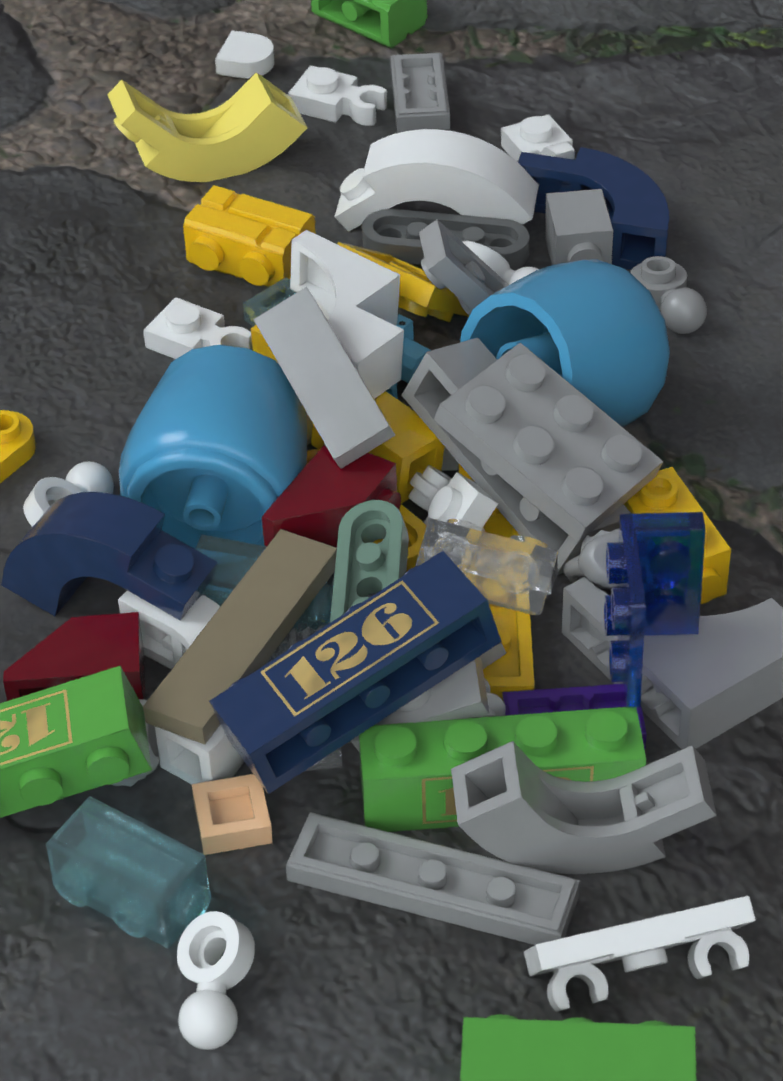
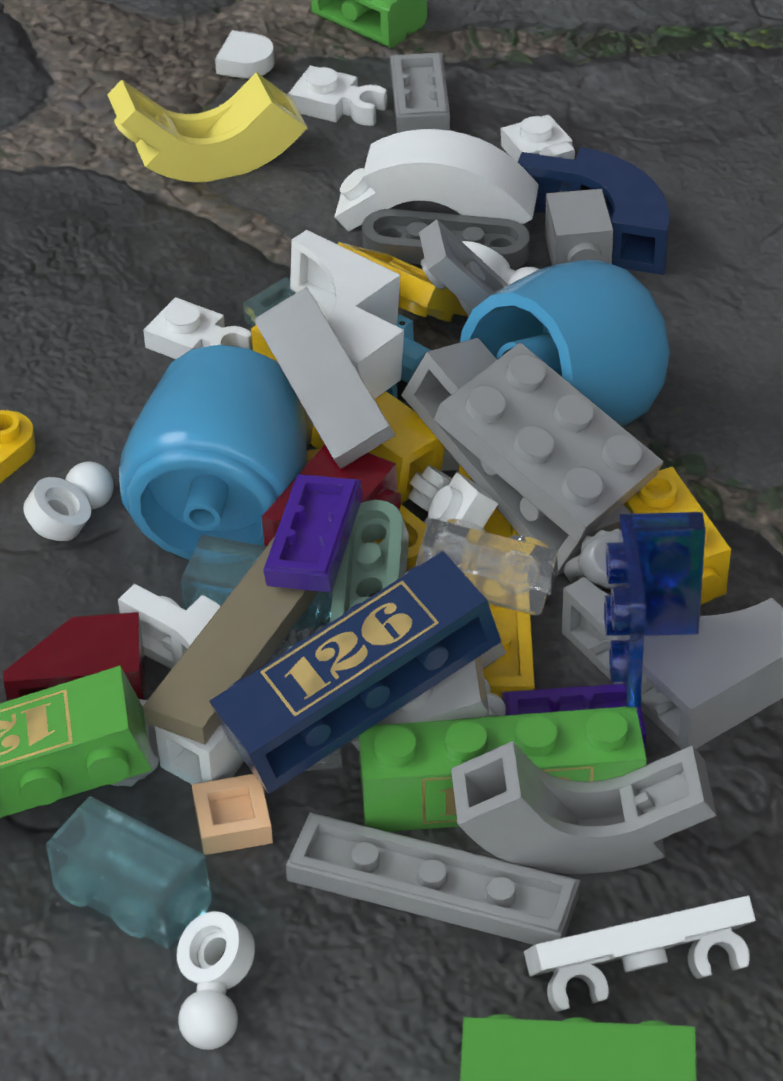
dark blue arch [1,492,218,621] -> none
yellow brick [183,185,316,292] -> none
light grey plate [630,256,707,334] -> none
none -> dark purple plate [263,474,363,592]

